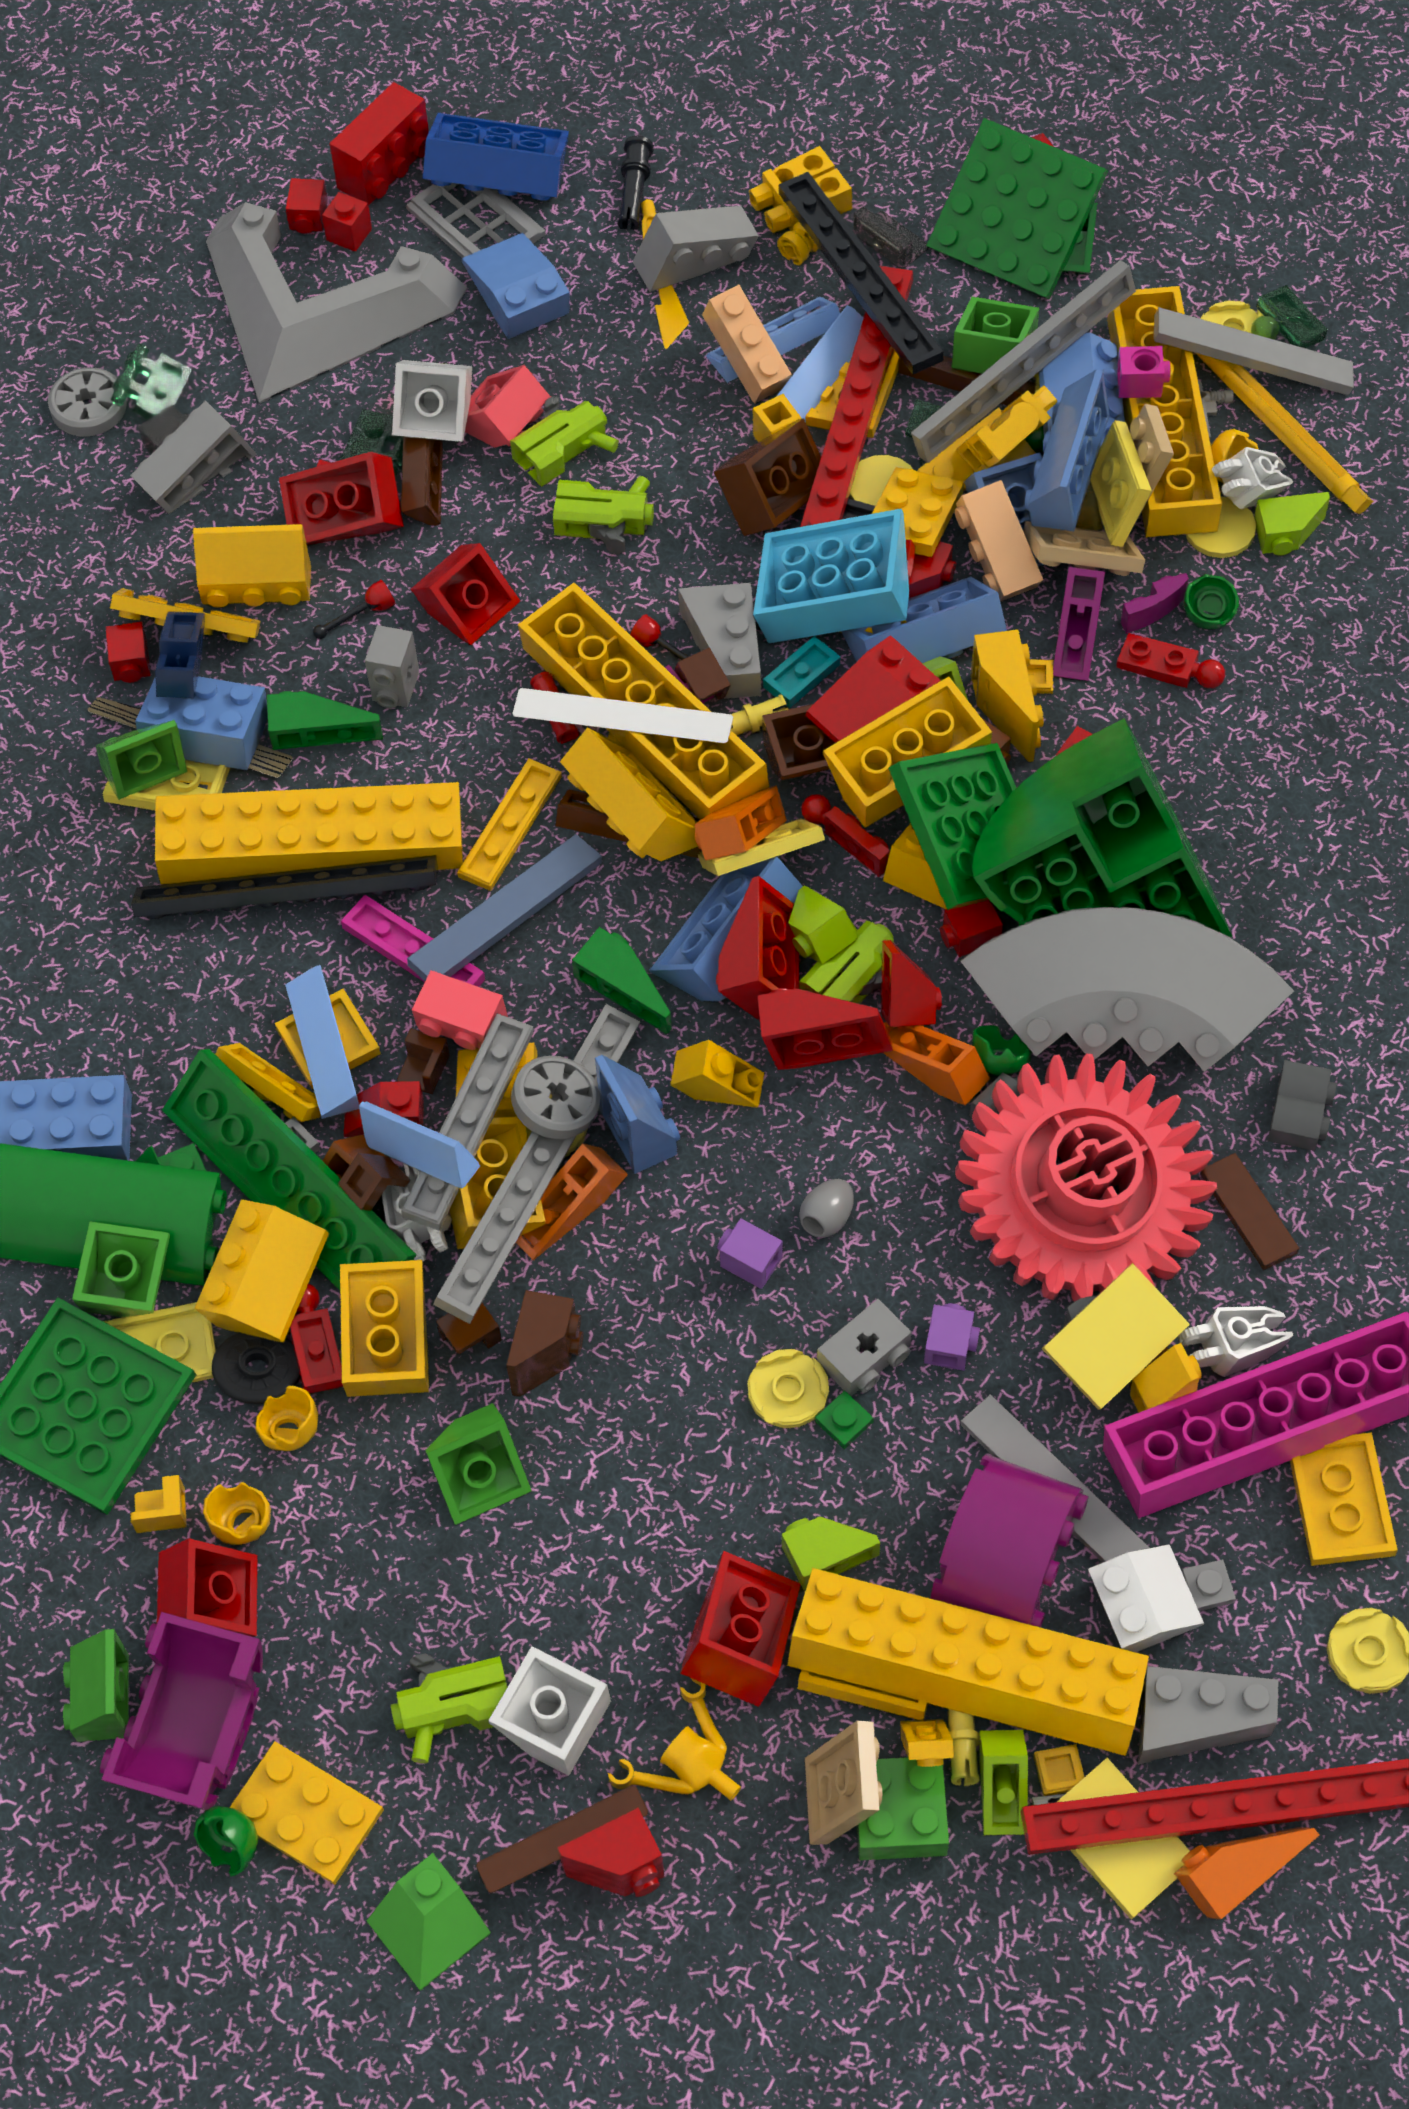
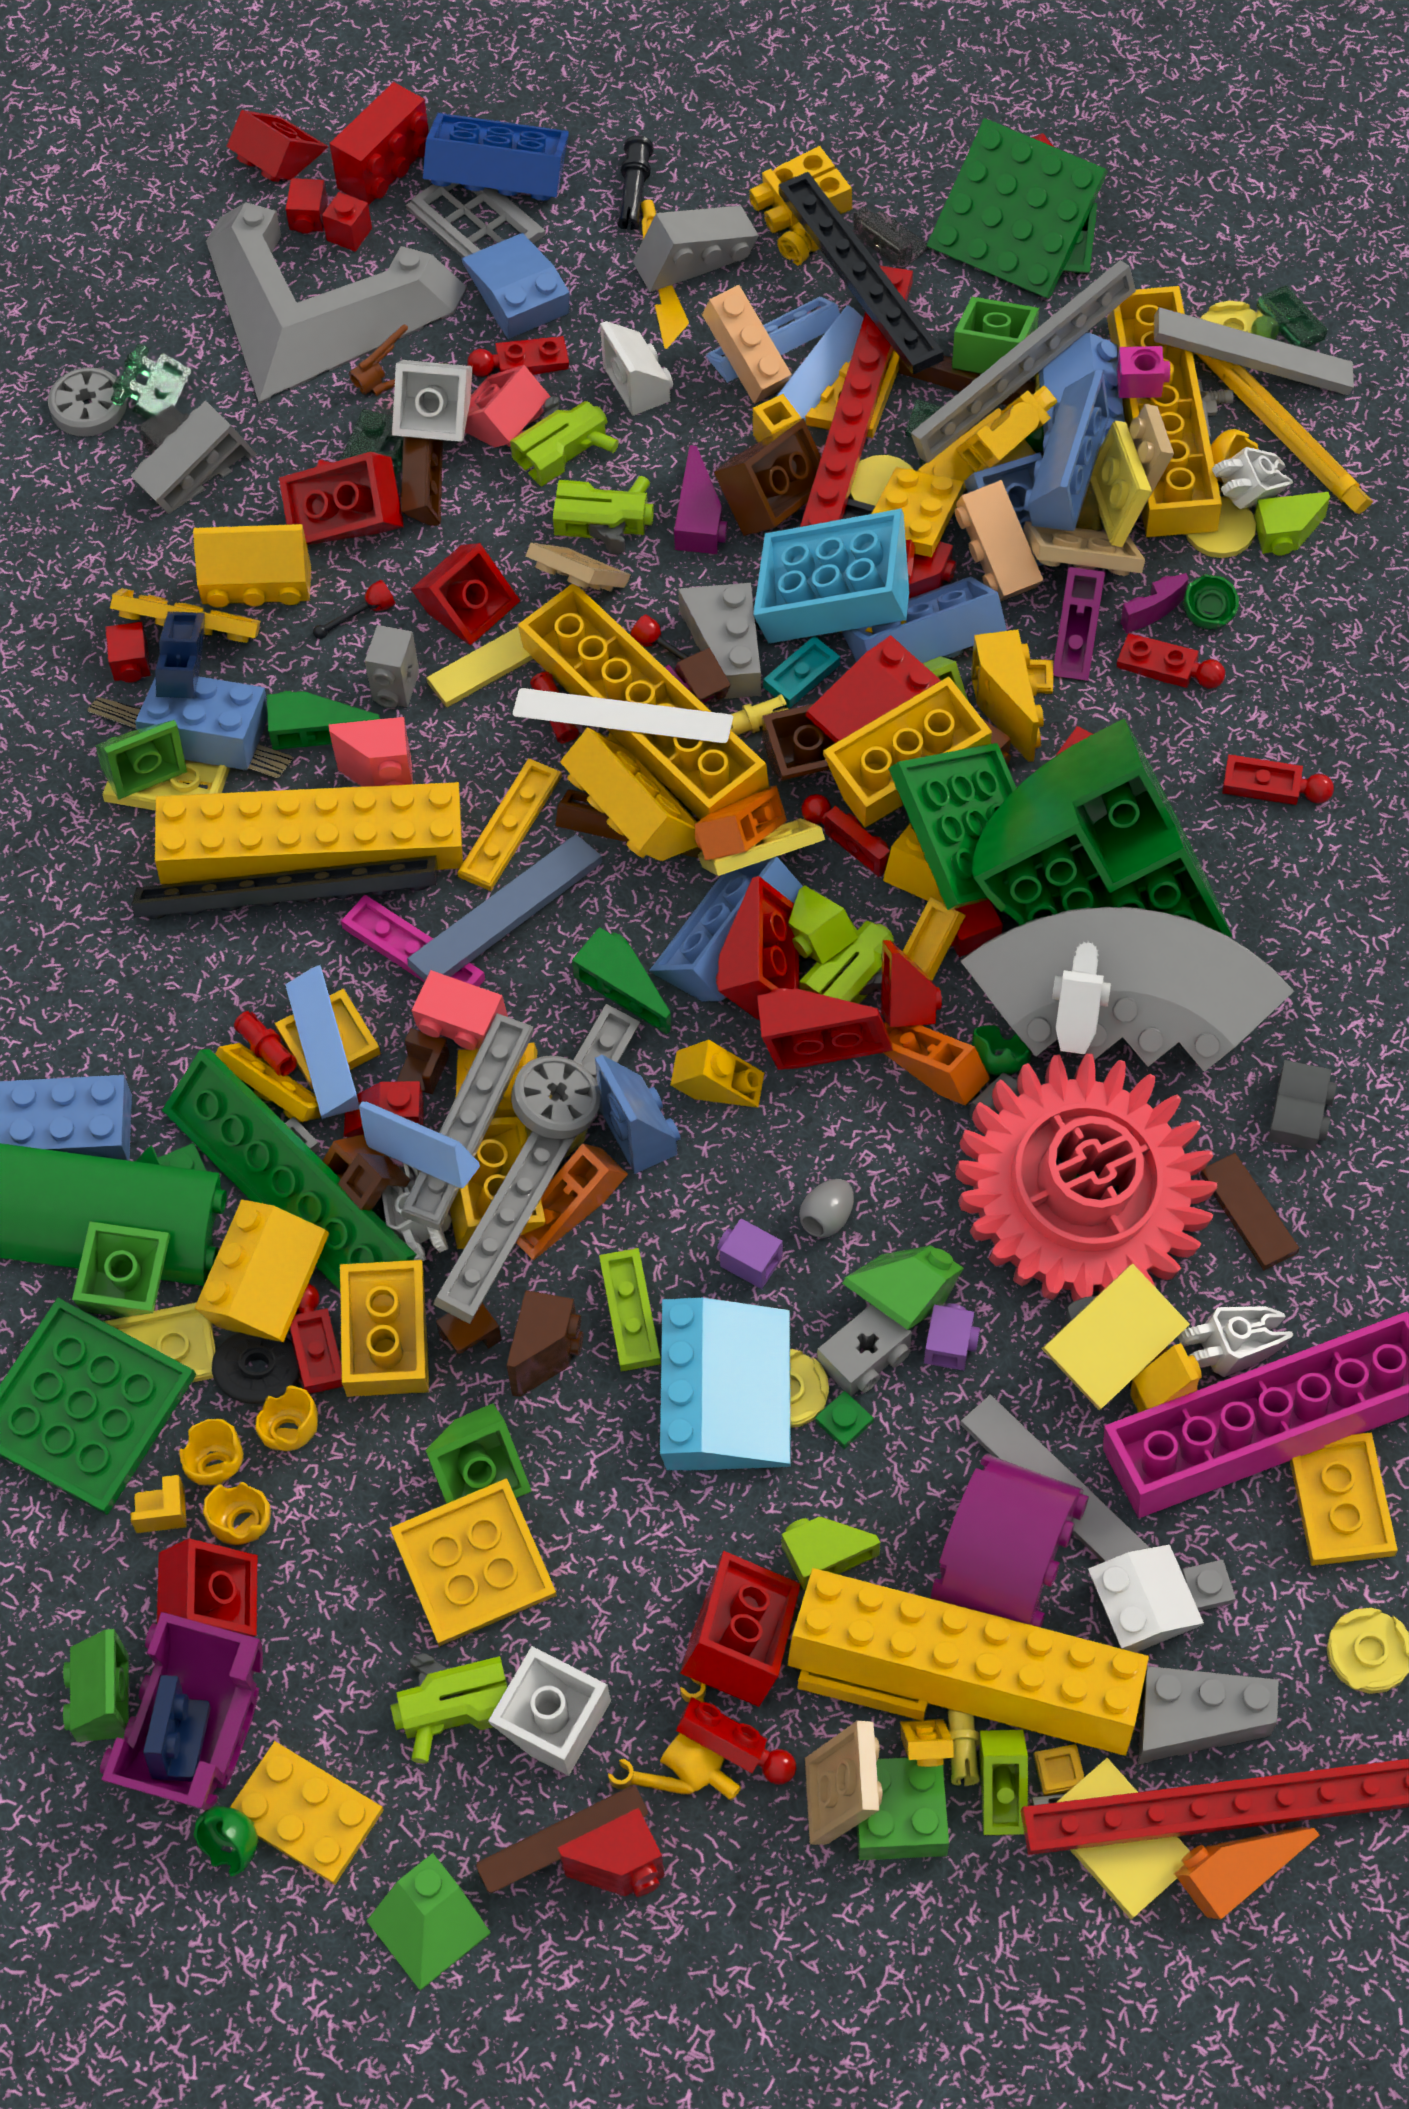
none -> dark blue bracket [143,1675,211,1782]
none -> yellow hair [179,1419,243,1486]
none -> red slope [226,110,328,182]
none -> red pin [234,1011,297,1076]
none -> coral slope [329,717,413,787]
none -> dark orange plant [349,324,408,396]
none -> yellow plate [390,1478,557,1646]
none -> light yellow tile [427,627,533,708]
none -> red plate [467,336,569,377]
none -> tan plate [526,543,631,591]
none -> lime plate [599,1248,661,1371]
none -> white slope [600,321,673,416]
none -> slope [660,1298,791,1470]
none -> magenta slope [674,445,728,554]
none -> red plate [676,1697,796,1785]
none -> bright green slope [842,1245,964,1330]
none -> yellow tile [903,897,966,980]
none -> white hinge [1052,941,1111,1054]
none -> red plate [1222,754,1334,805]

